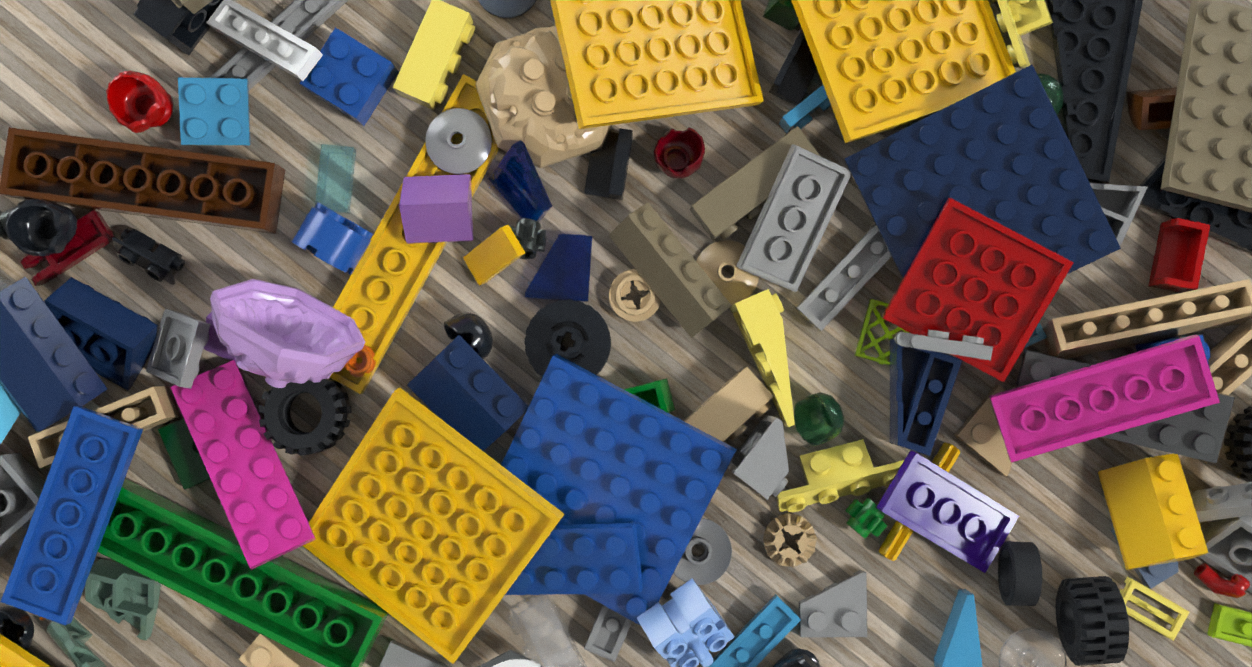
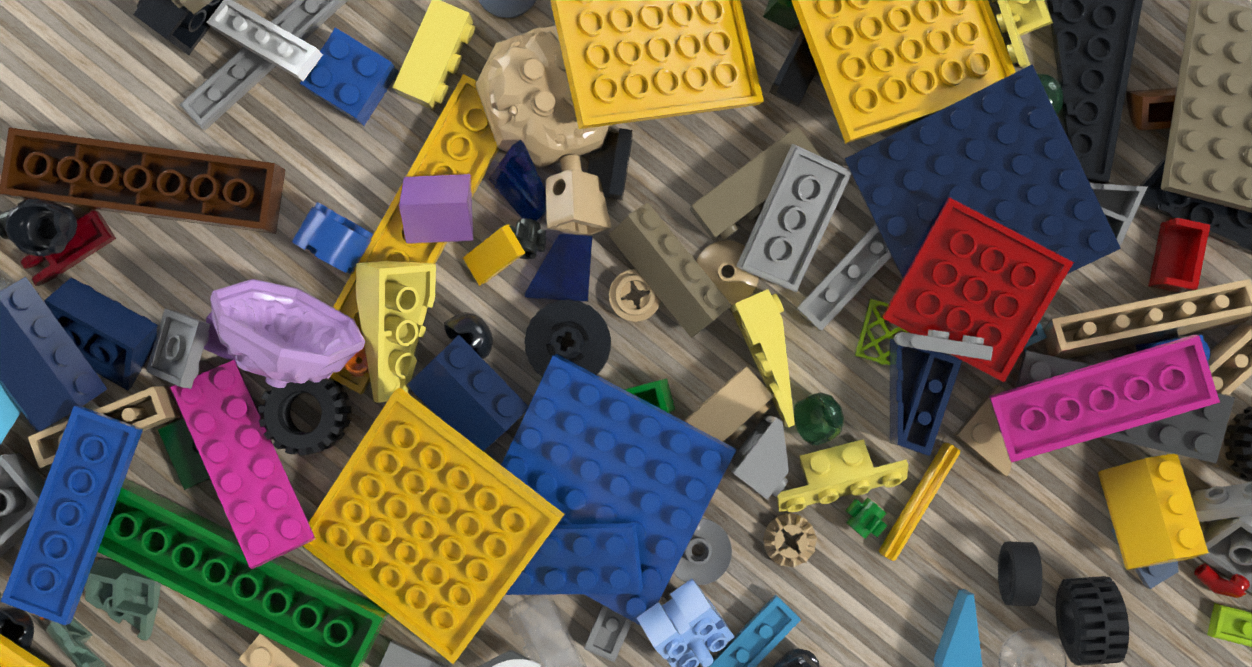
red hair [106,70,174,133] -> none
black hinge [112,228,185,285] -> none
dark azure plate [178,77,251,145] -> none
clear light blue tile [315,144,356,214] -> none
light grey dish [425,108,492,174] -> none
dark red hair [653,127,705,178] -> none
dark azure plate [779,85,831,134] -> none
light grey wing [799,571,867,637] -> none
plate [876,450,1019,573] -> none
light yellow tile [1119,577,1189,641] -> none
none -> light yellow wedge [356,261,436,403]
none -> tan torso [545,155,612,237]

